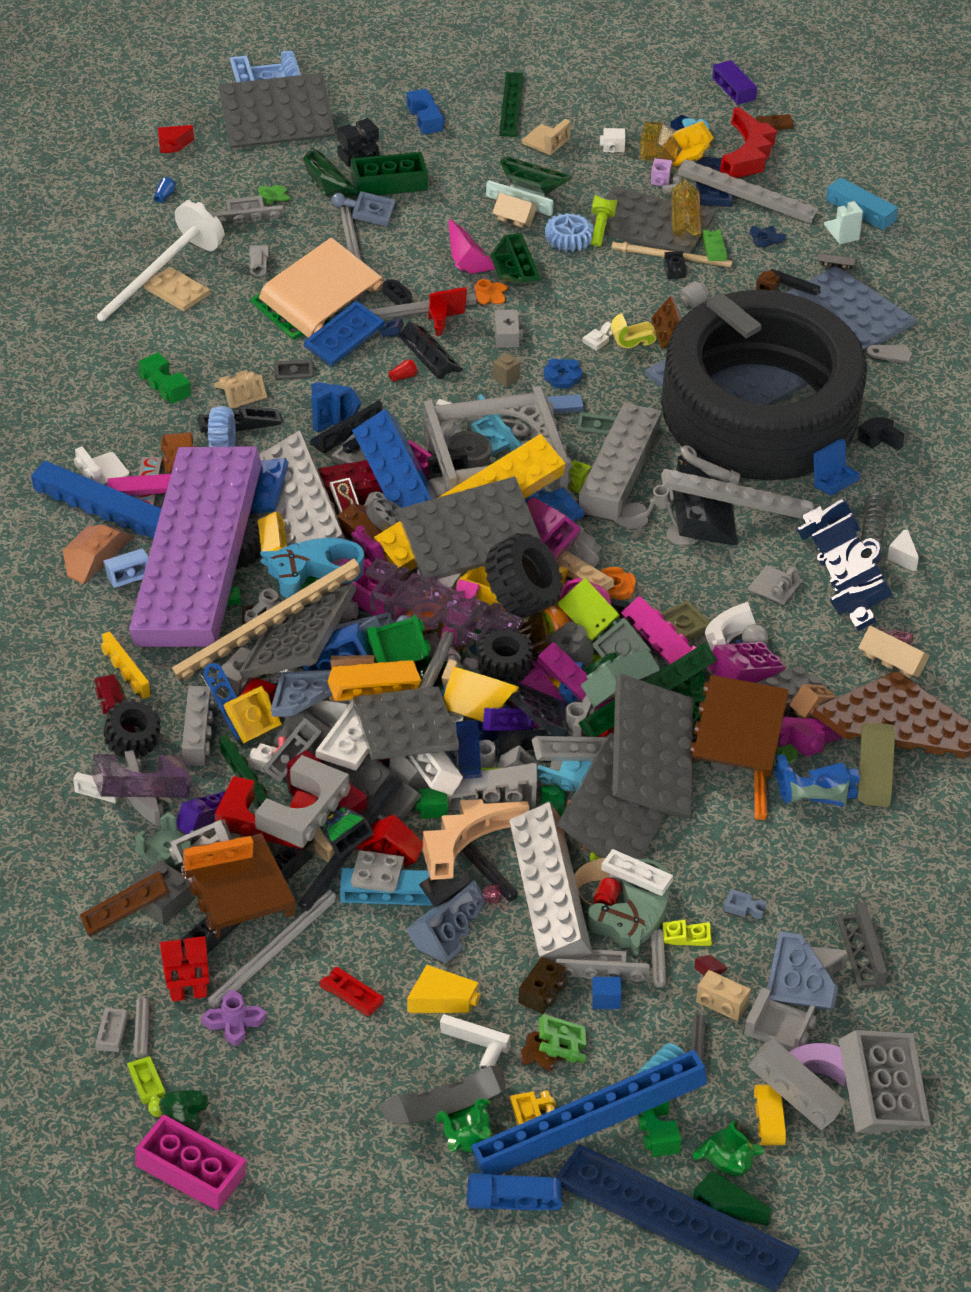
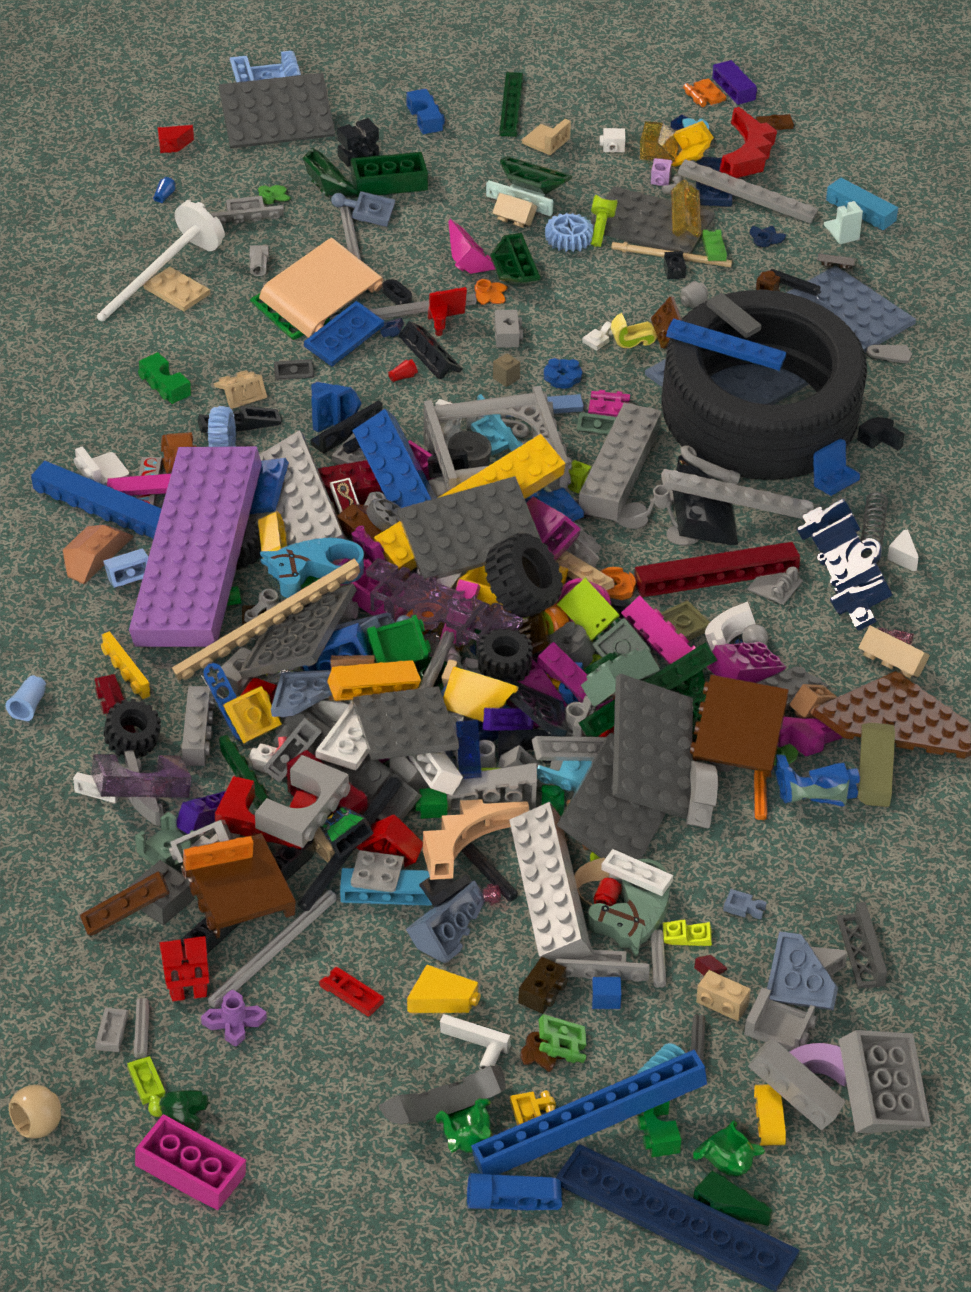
none -> light blue plant [6,675,46,721]
none -> tan wheel [9,1085,61,1139]
none -> dark pink plate [588,390,630,417]
none -> dark red brick [634,542,800,598]
none -> blue plate [666,318,787,371]
none -> orange plate [683,78,726,107]
none -> light grey arch [686,761,718,828]

